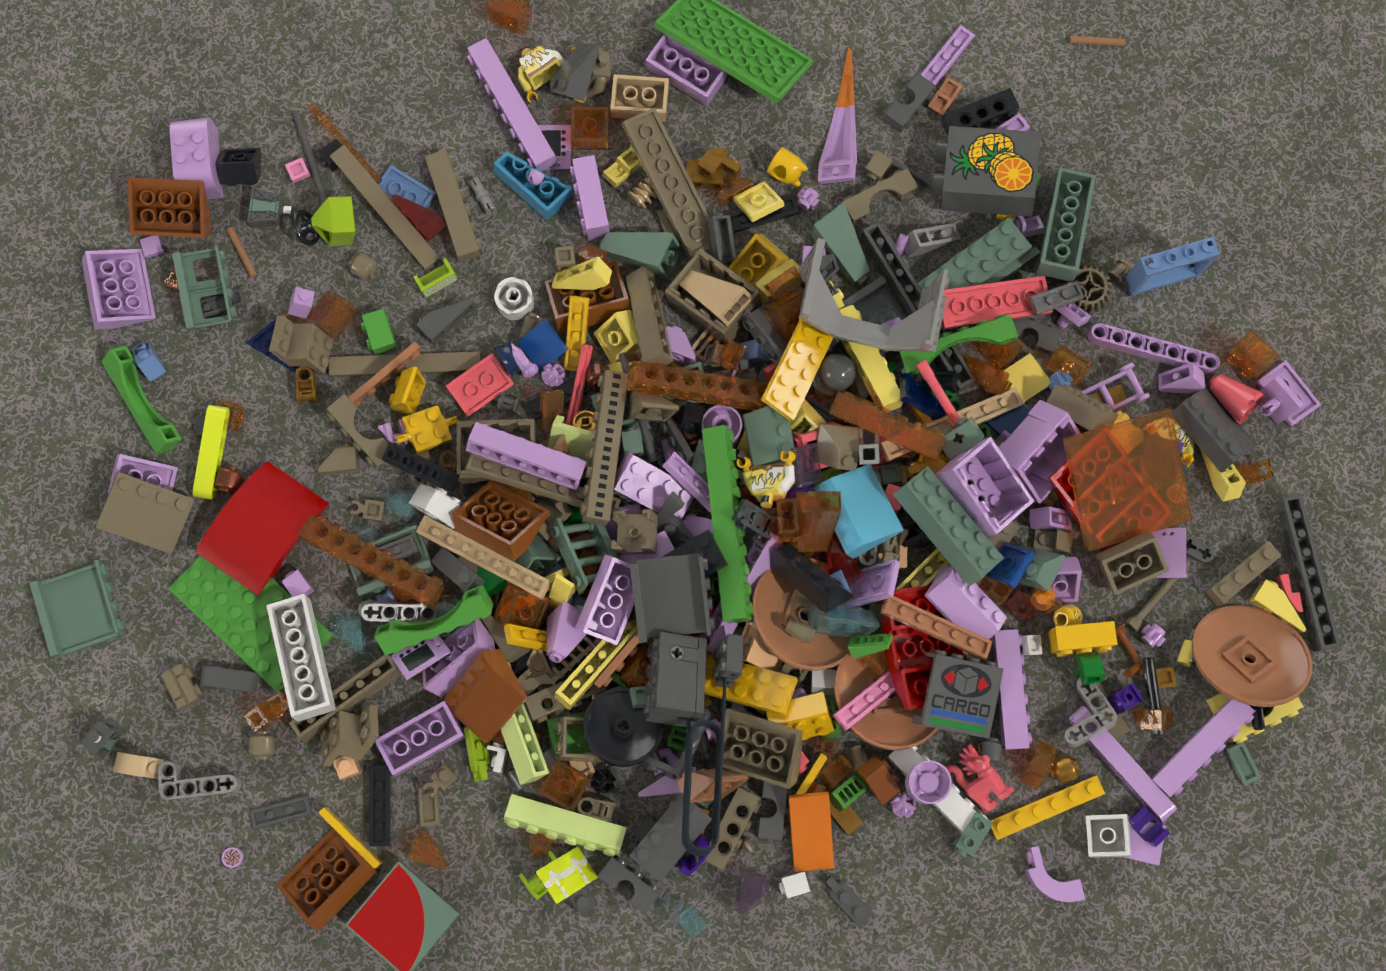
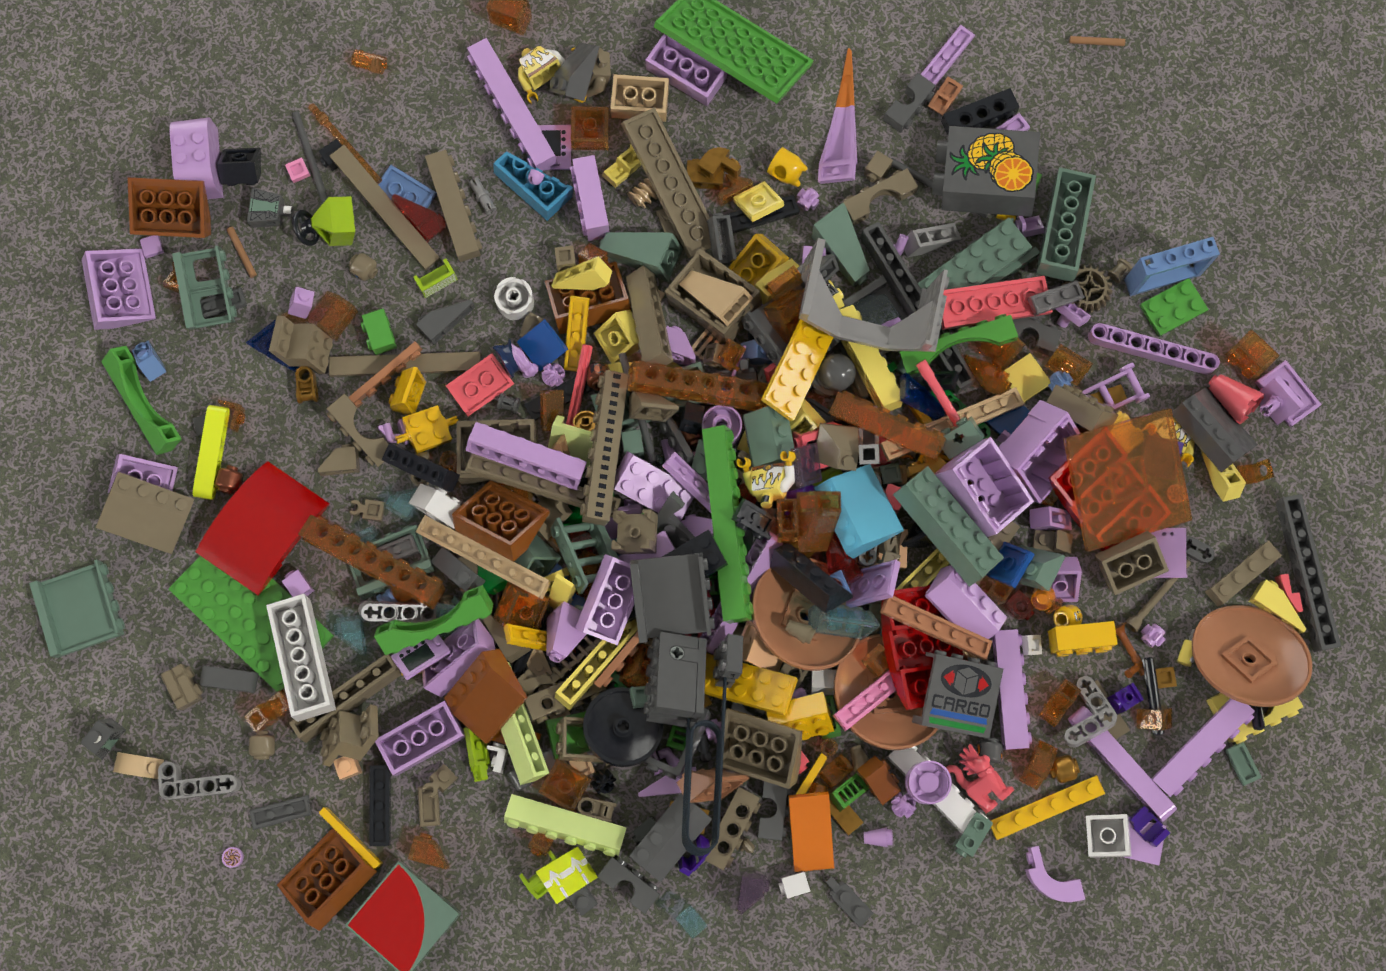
bright green slope [848,634,893,659] -> none
green brick [1074,652,1105,685] -> none
lavender slope [1158,362,1205,394] -> none
none -> clear orange piece [351,49,388,75]
none -> lavender cone [864,827,893,847]
none -> clear orange brick [1039,678,1081,727]
none -> bright green plate [1139,278,1209,337]

